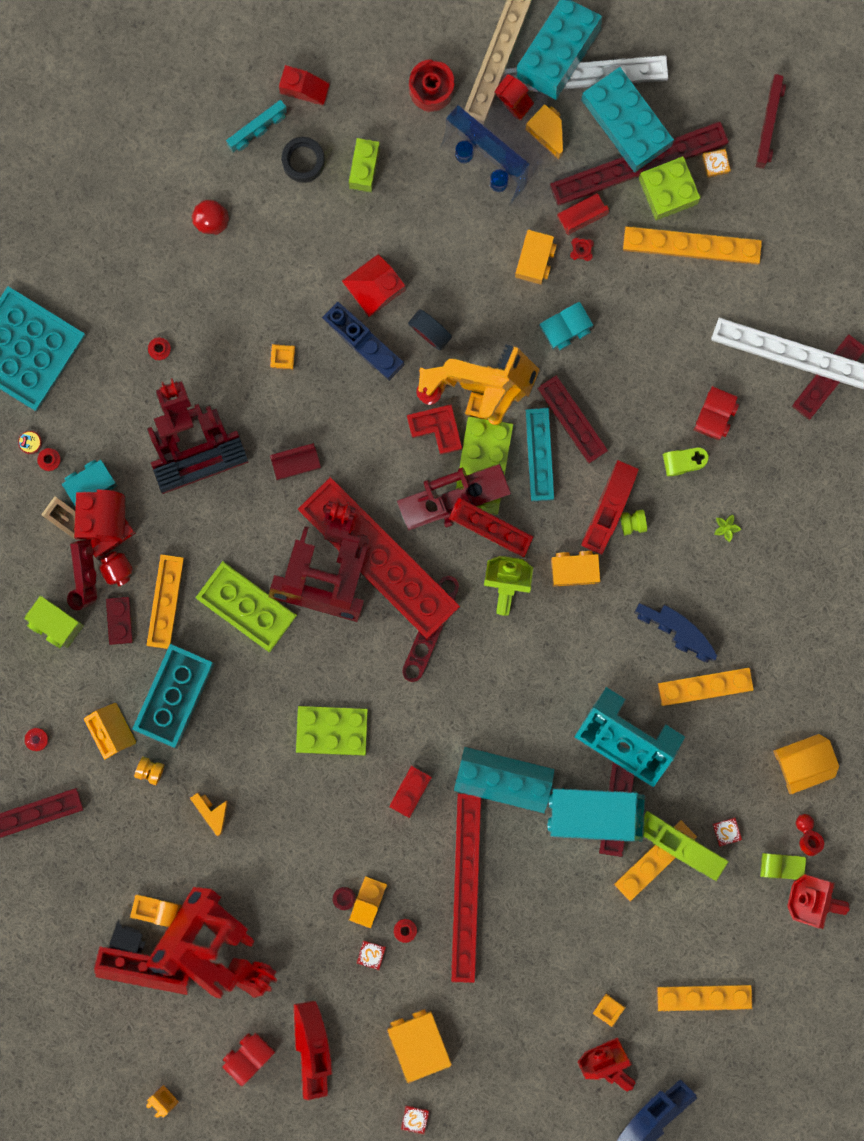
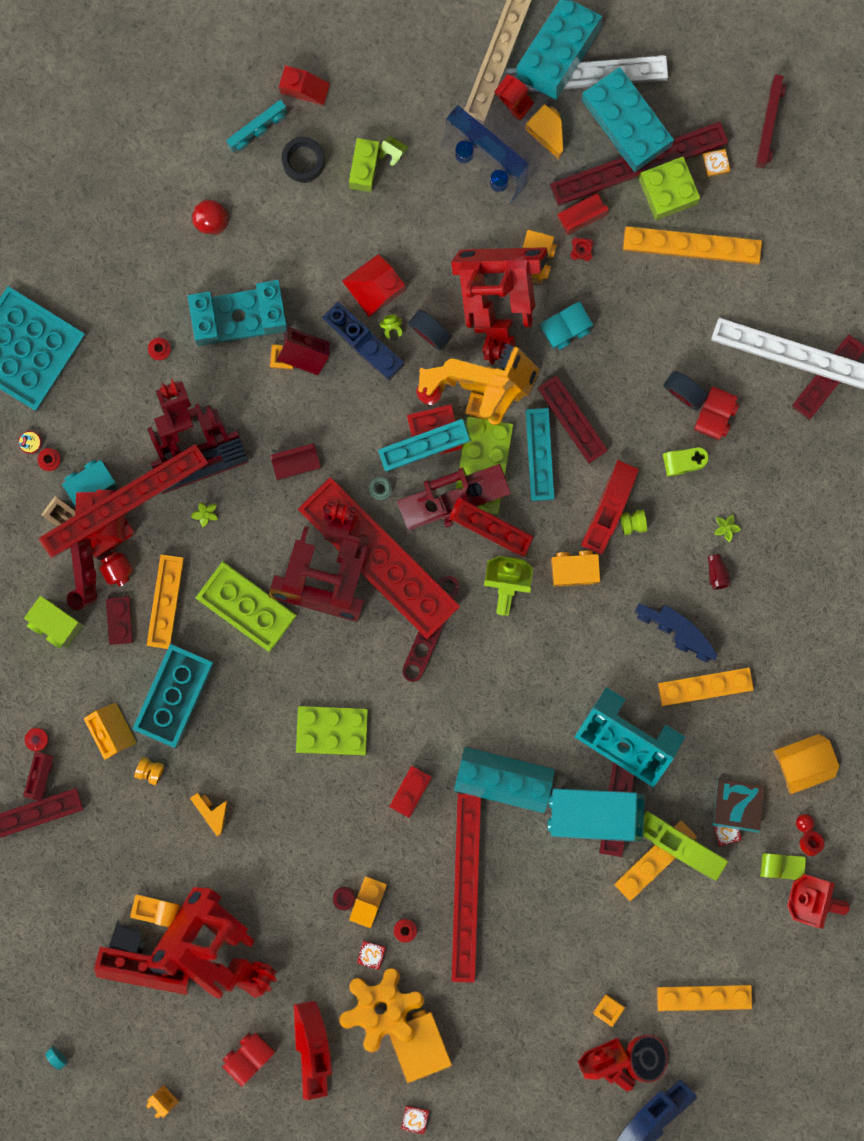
red brick [409,60,454,112] -> none
none -> dark red plate [23,751,53,801]
none -> red plate [39,444,208,559]
none -> teal tile [45,1046,68,1070]
none -> teal plate [187,280,287,346]
none -> lime plant [191,502,218,527]
none -> dark red panel [277,327,330,375]
none -> light orange plate [339,968,424,1052]
none -> sand green plate [369,477,392,500]
none -> teal plate [378,419,472,472]
none -> lime tile [379,136,409,166]
none -> lime plate [380,314,403,339]
none -> red container [451,247,549,365]
none -> black tile [626,1035,668,1083]
none -> black wheel [663,371,708,410]
none -> dark red cone [707,554,732,590]
none -> reddish brown tile [713,779,765,833]

